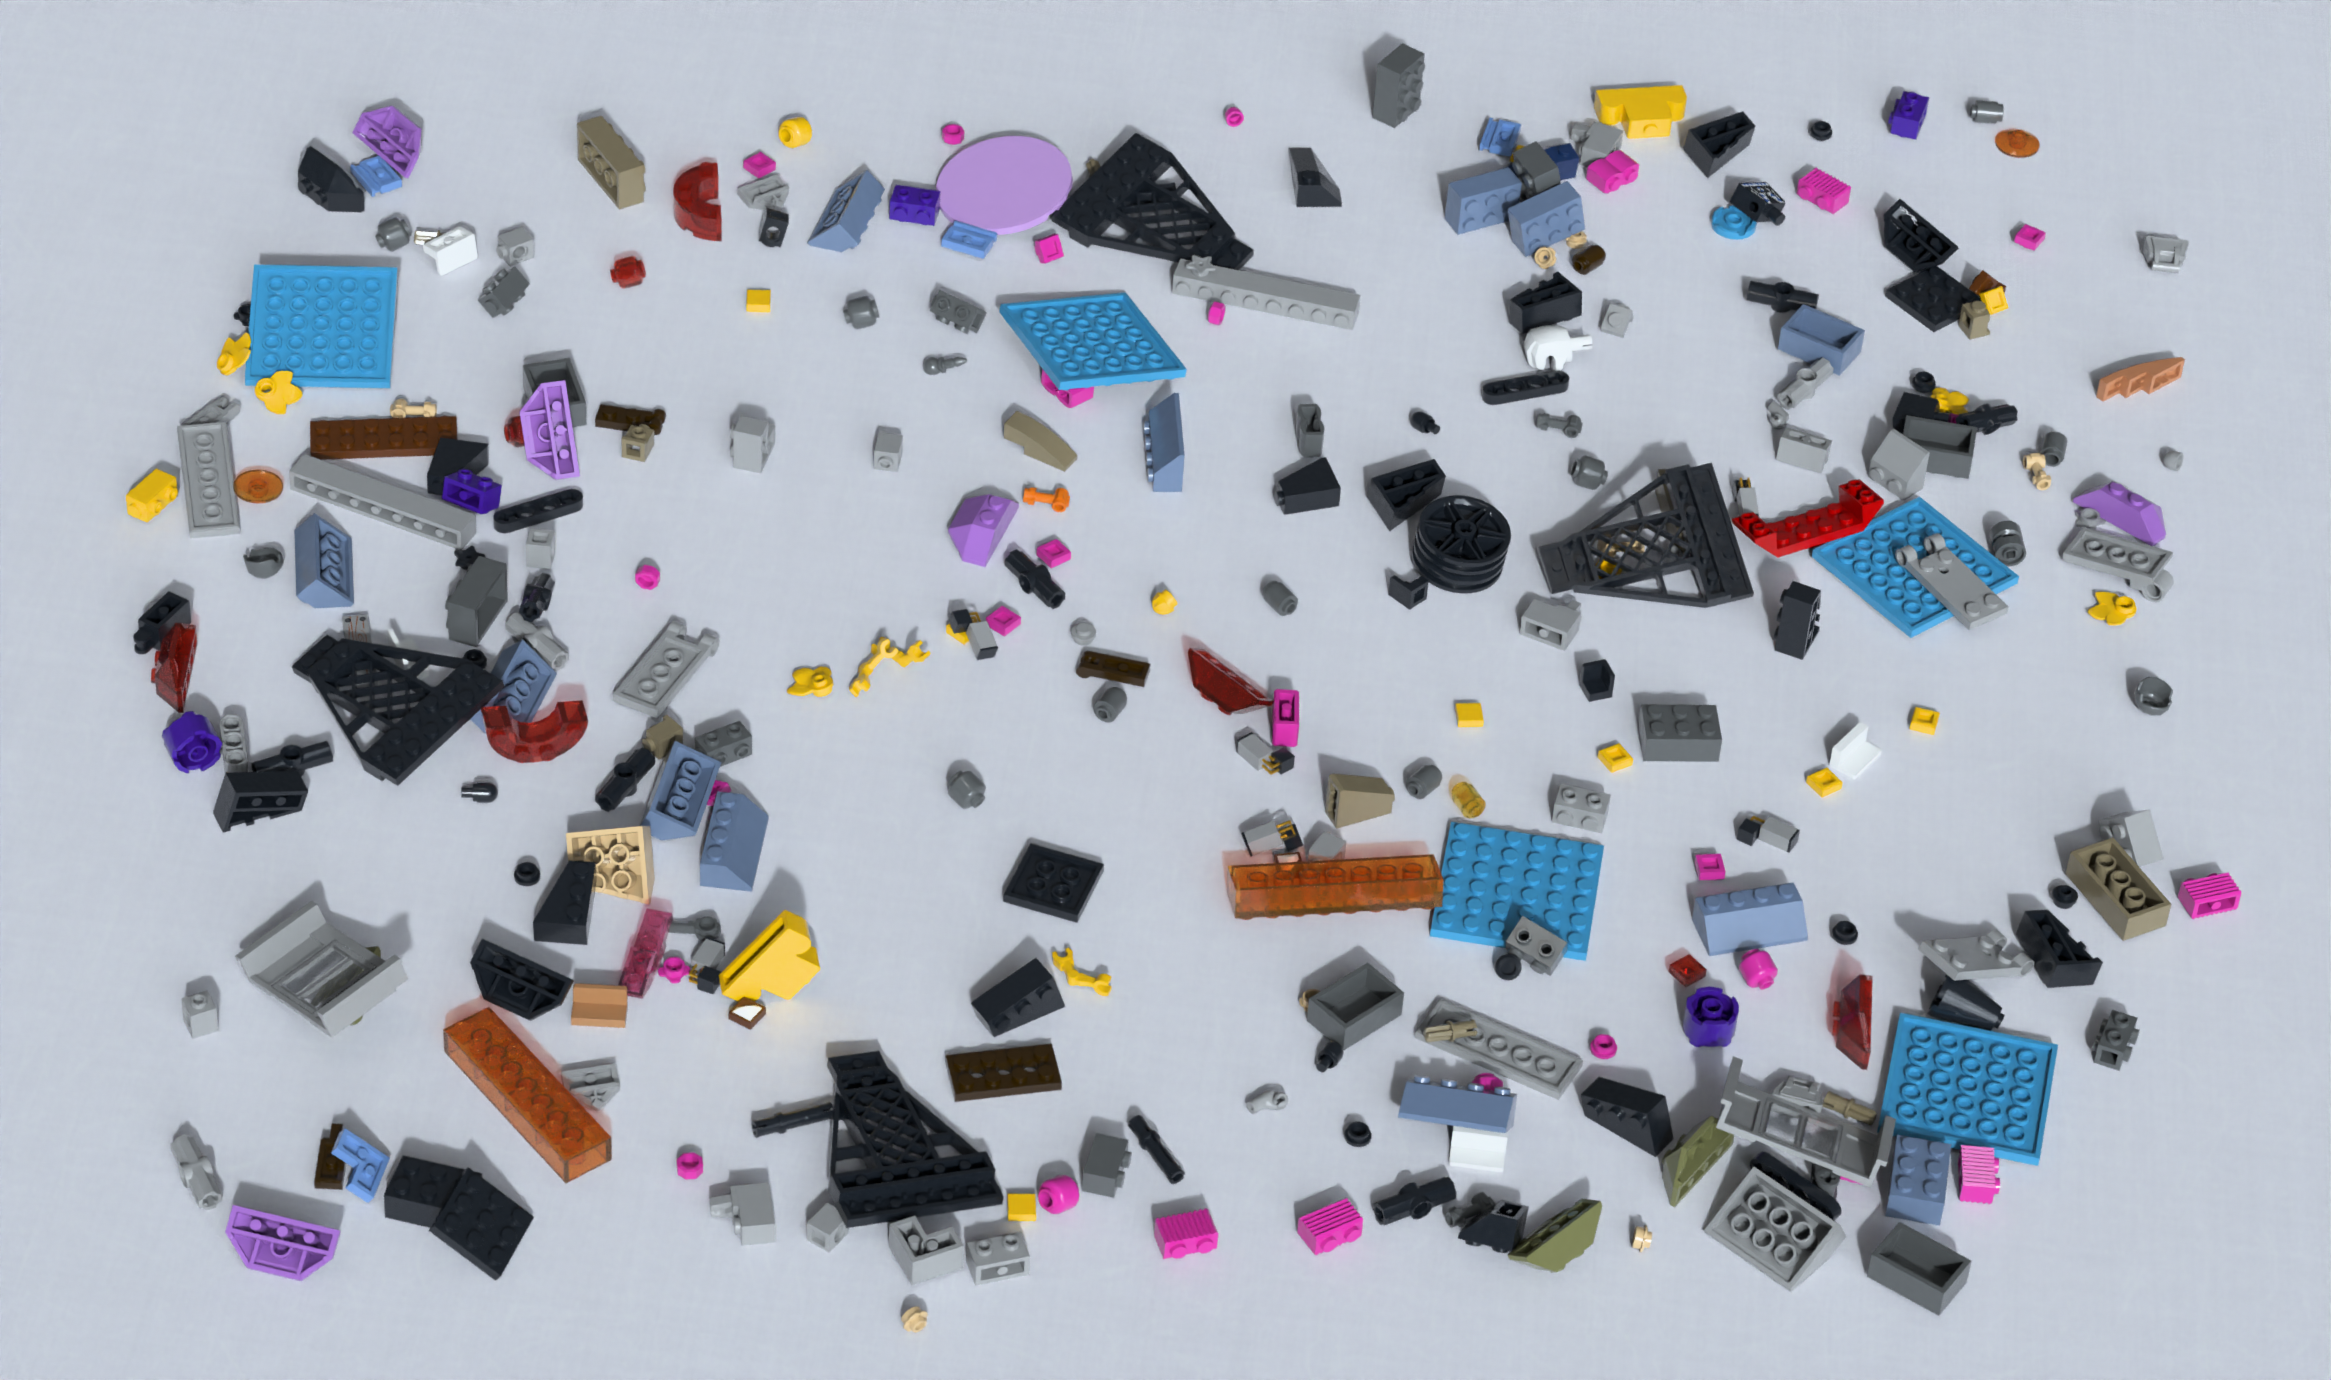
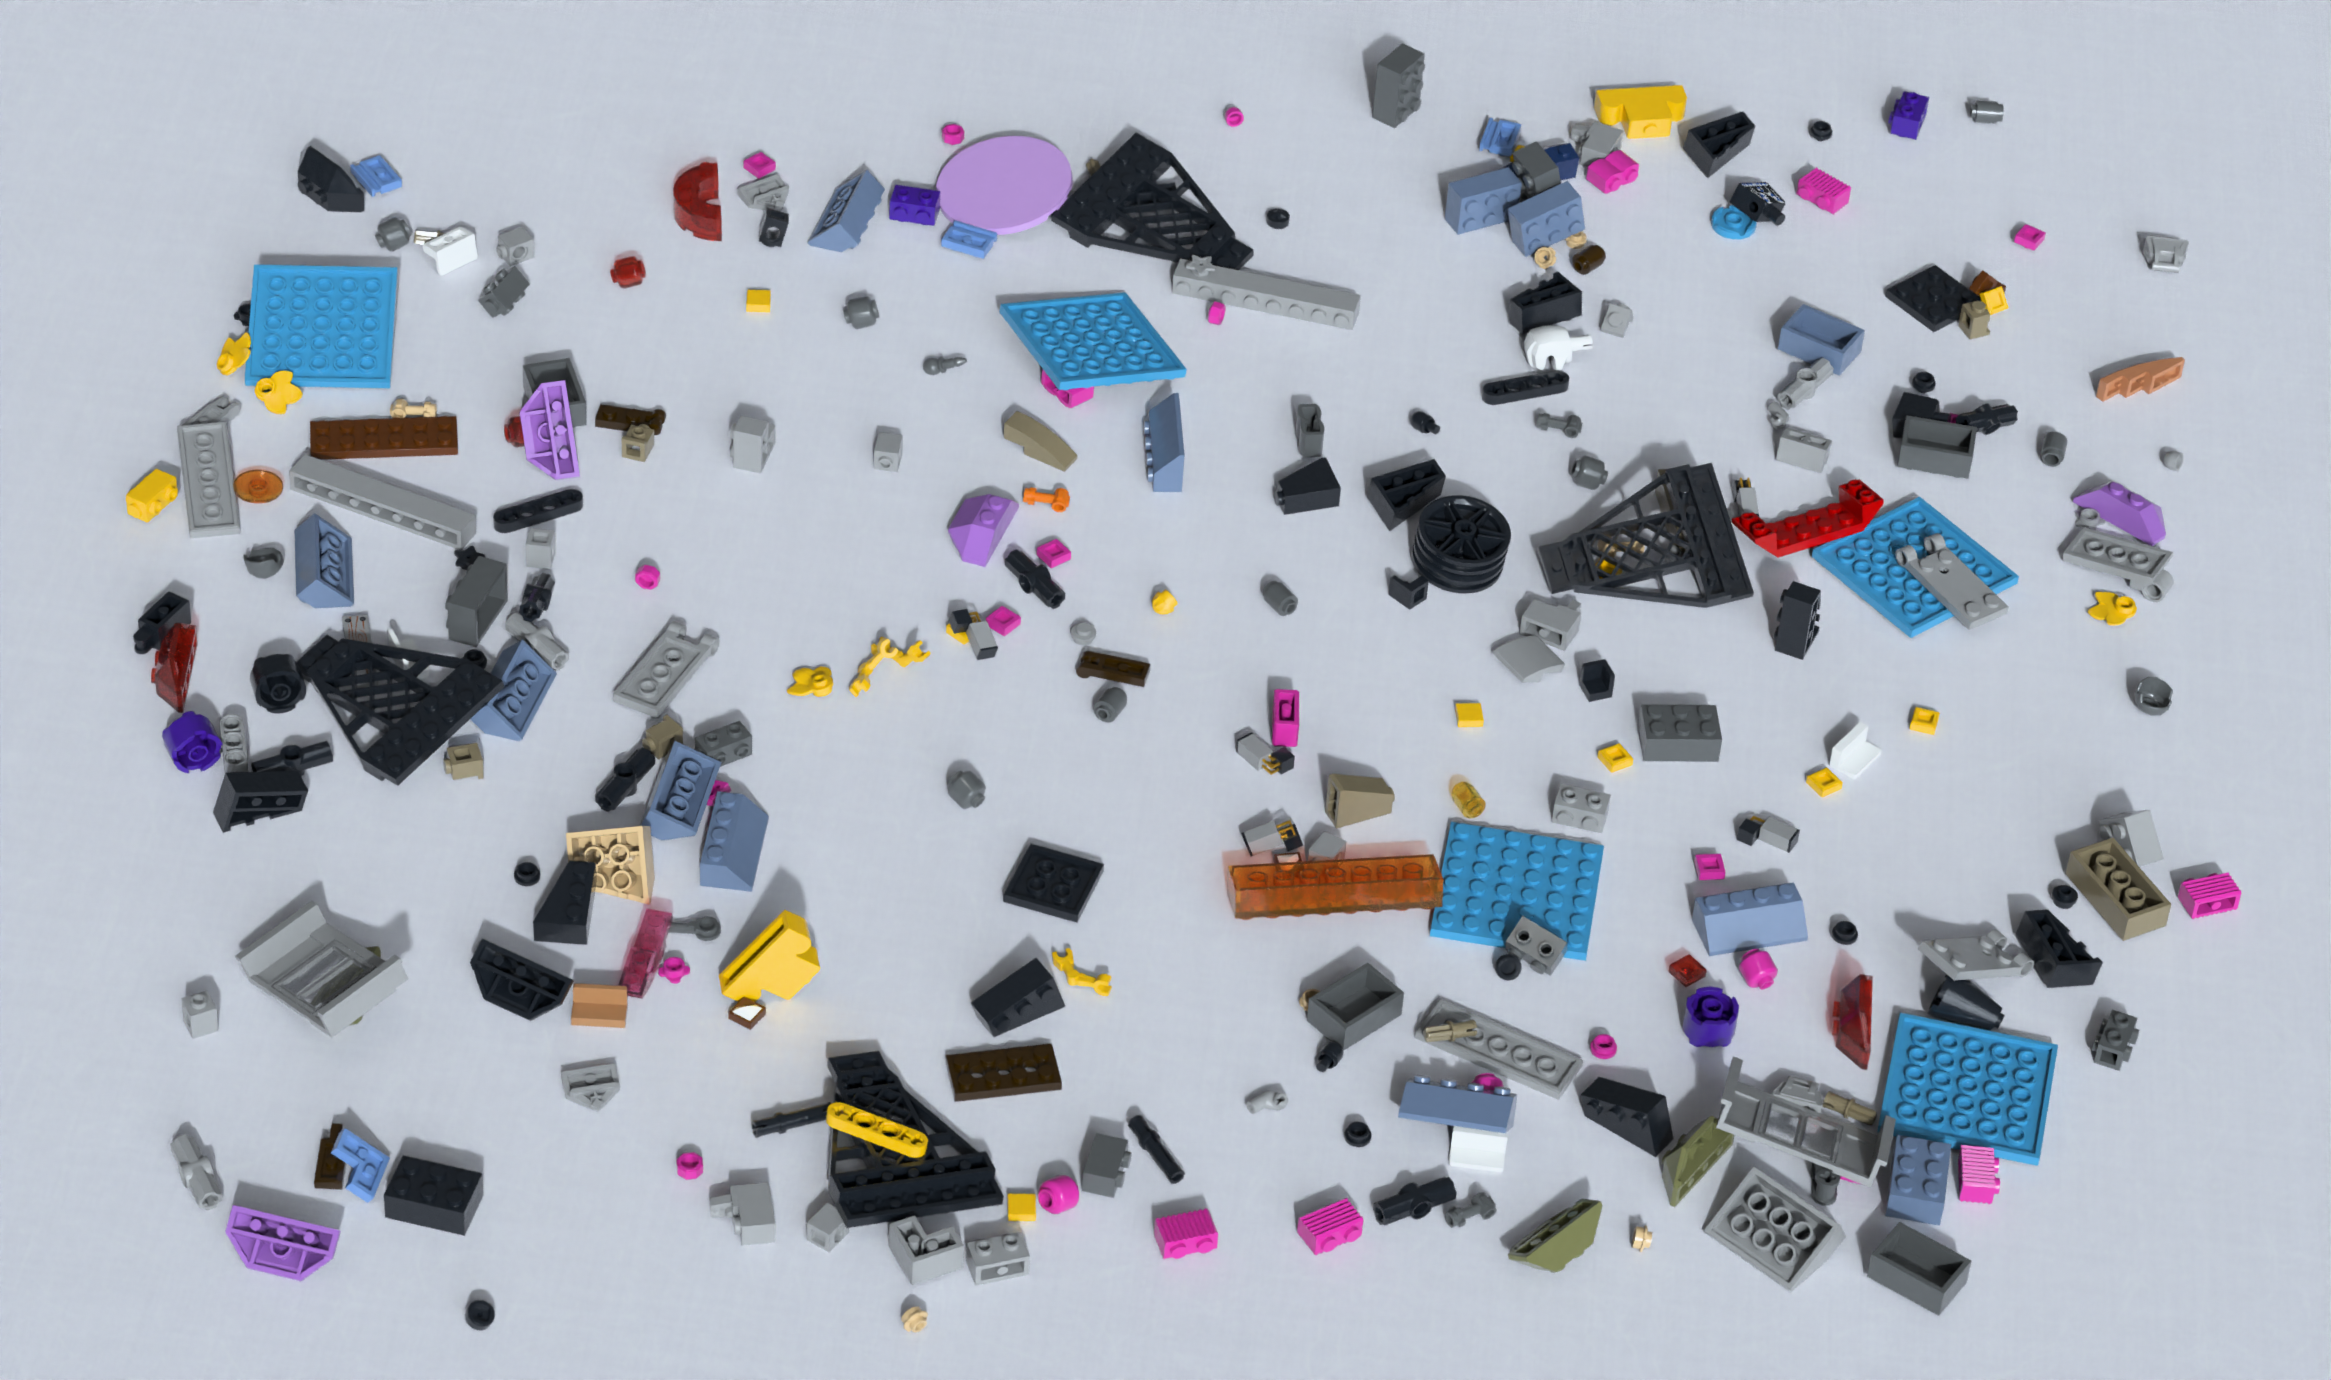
medium lavender wedge [352,106,421,178] -> none
black slope [427,437,489,495] -> none
black plate [429,1167,534,1281] -> none
dark purple brick [442,469,502,514] -> none
clear orange brick [443,1007,612,1183] -> none
black cylinder [461,782,498,803] -> none
clear red brick [481,700,588,763] -> none
dark tan brick [577,116,646,210] -> none
piece [689,937,725,994] -> none
yellow head [779,116,812,148] -> none
dark grey brick [930,290,987,334] -> none
dark pink tile [1034,234,1064,264] -> none
clear red wedge [1188,648,1274,715] -> none
black wedge [1288,148,1342,207] -> none
dark grey brick [1406,765,1442,799] -> none
black slope [1458,1200,1529,1253] -> none
black piece [1746,281,1819,313] -> none
black beam [1750,1152,1842,1221] -> none
light grey slope [1868,428,1930,500] -> none
black wedge [1884,199,1959,272] -> none
yellow plate [1930,387,1969,415] -> none
dark grey wheel [1990,521,2026,566] -> none
clear orange dish [1995,129,2040,158] -> none
tan bar [2023,453,2051,490] -> none
none -> black brick [250,654,306,714]
none -> dark tan brick [443,743,484,780]
none -> black tile [465,1300,495,1330]
none -> yellow beam [826,1102,928,1158]
none -> black tile [1266,209,1290,229]
none -> light grey slope [1493,635,1565,683]

